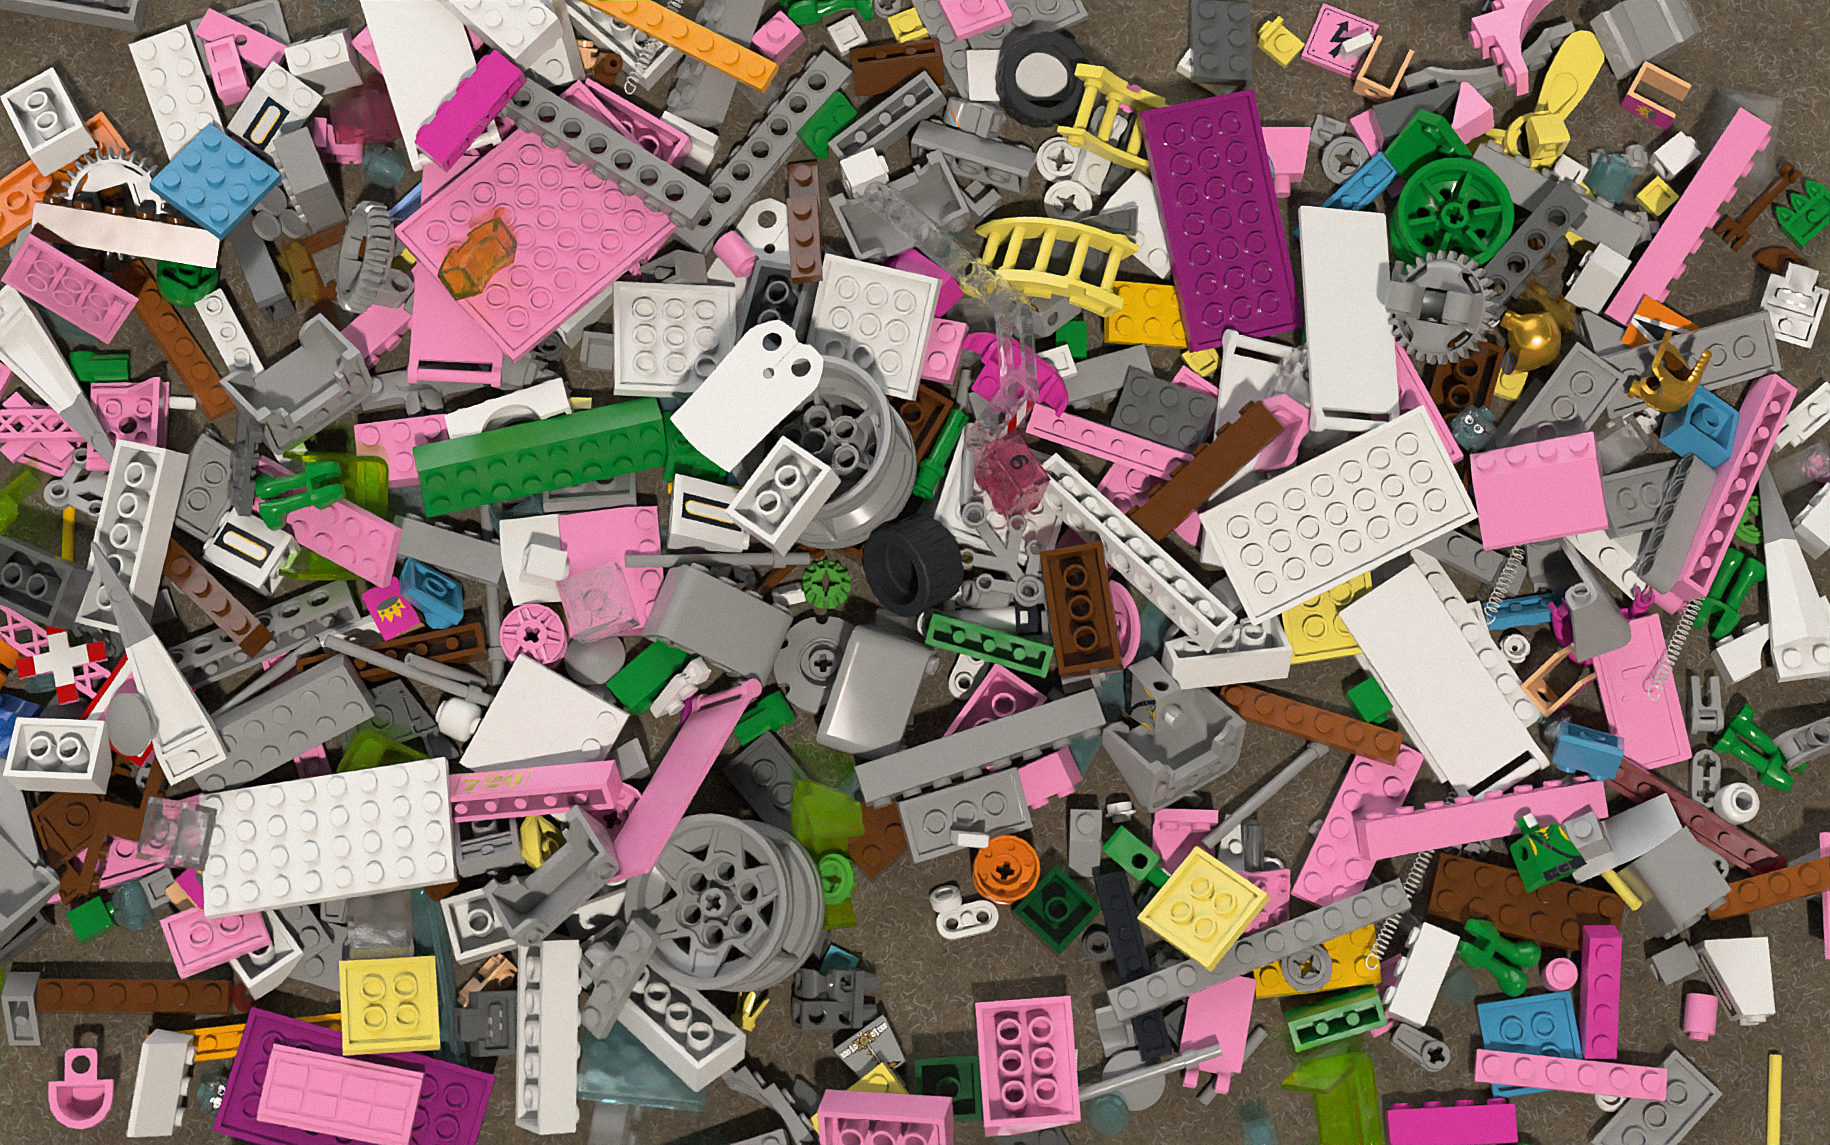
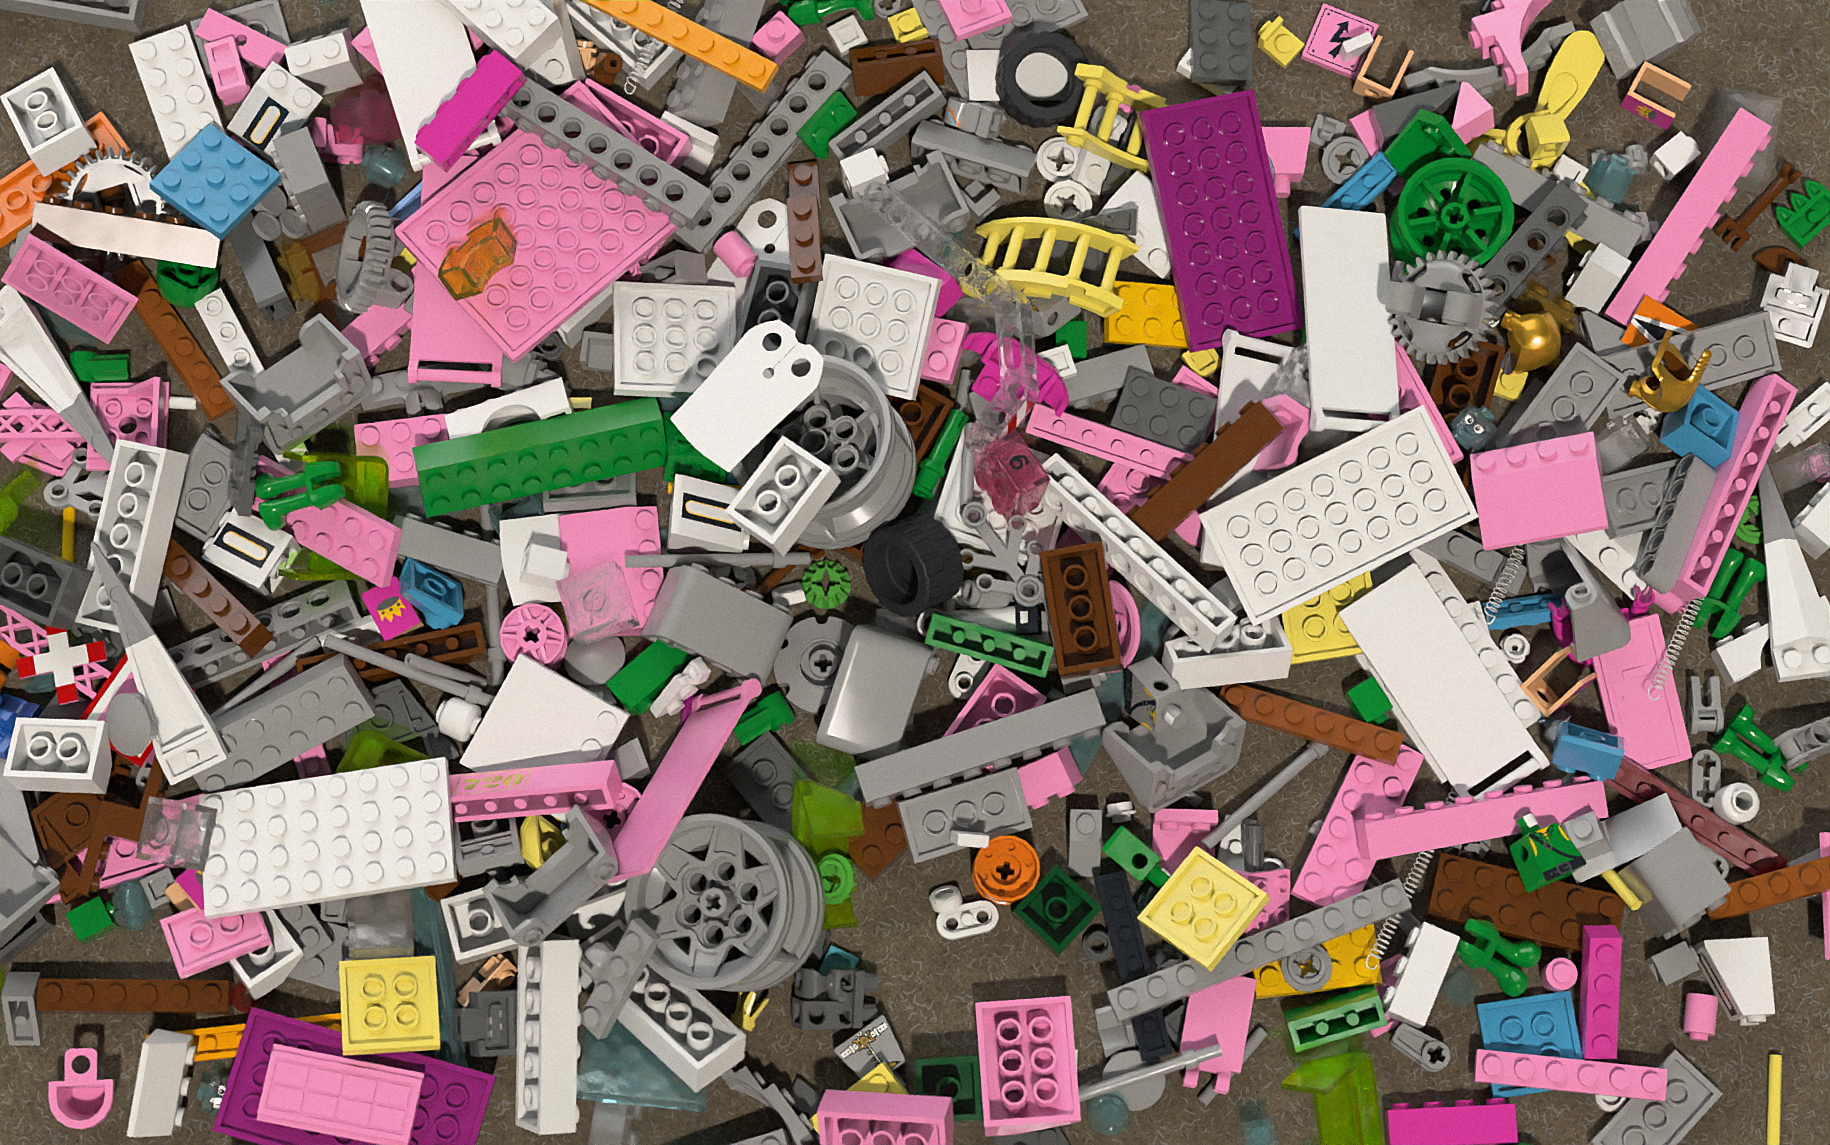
light yellow plate [1635,176,1679,220] -> none

